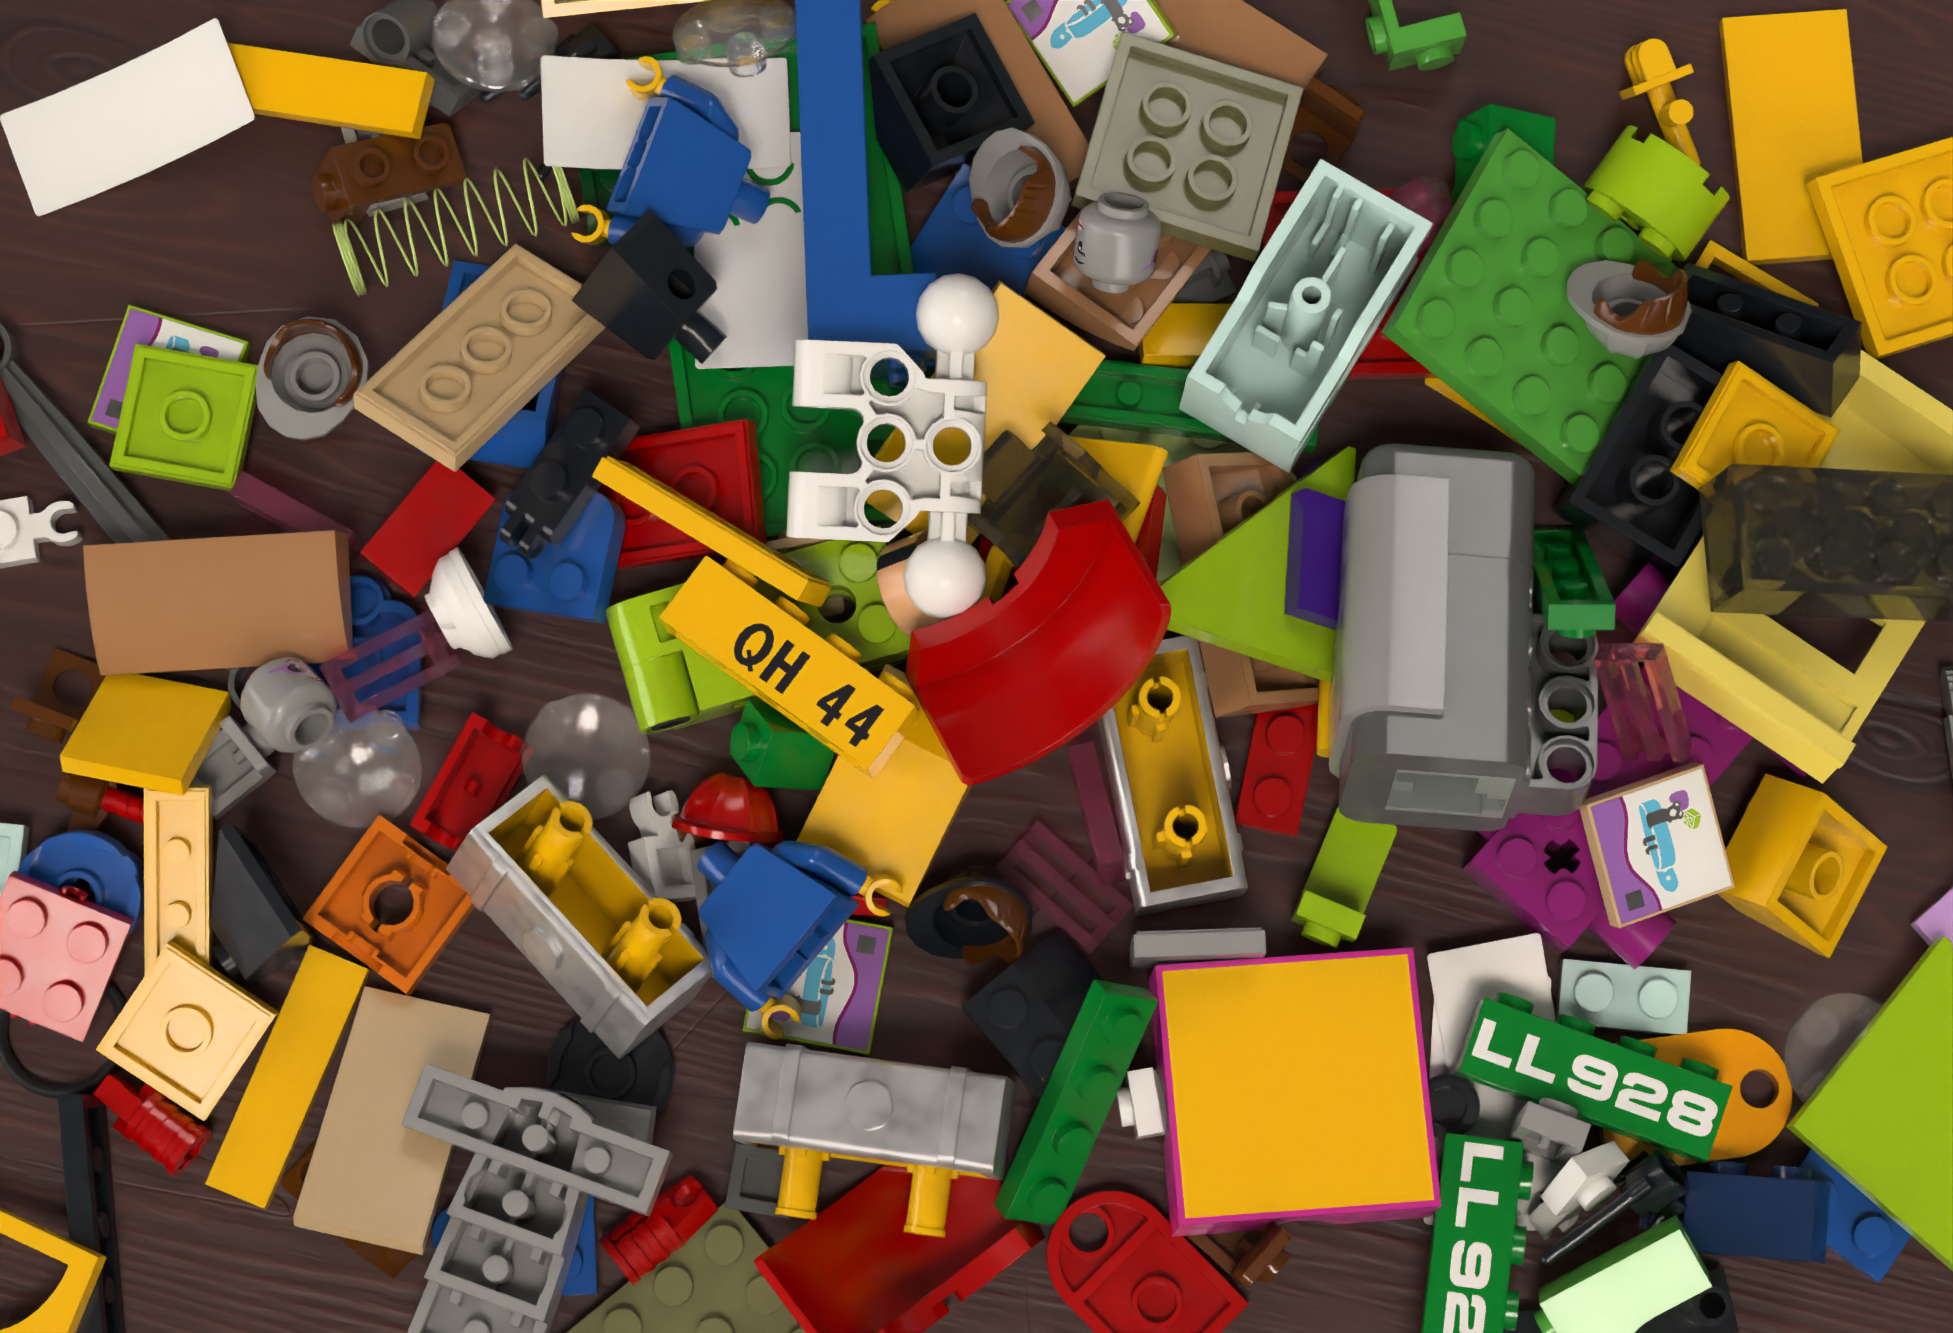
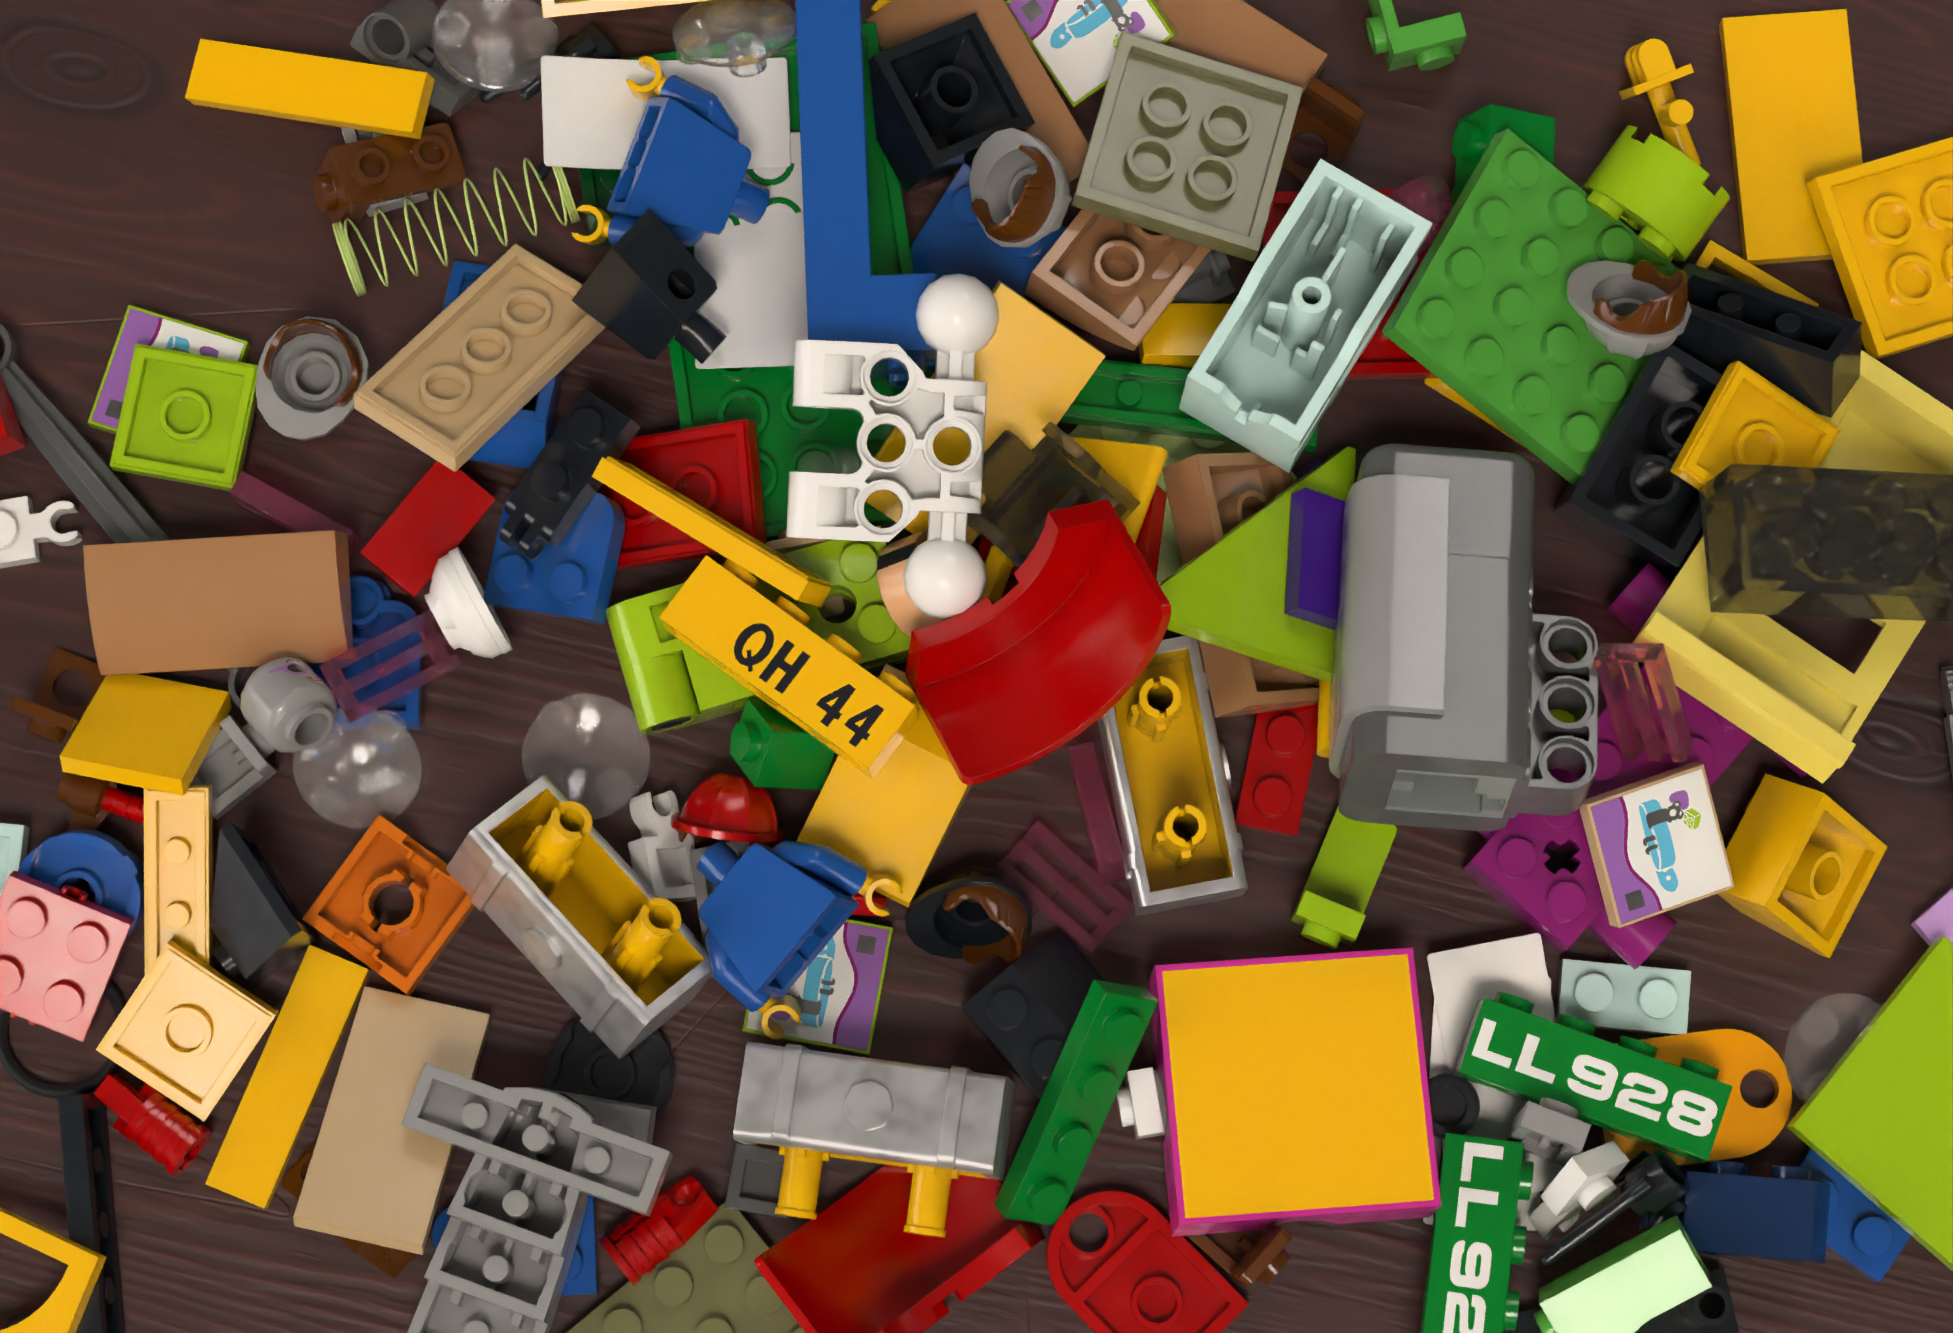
white sticker [0,18,255,216] -> none
red hinge [410,712,535,853] -> none
light grey head [1073,192,1161,293] -> none
light grey tile [1129,927,1266,970] -> none
green plate [1533,527,1616,638] -> none

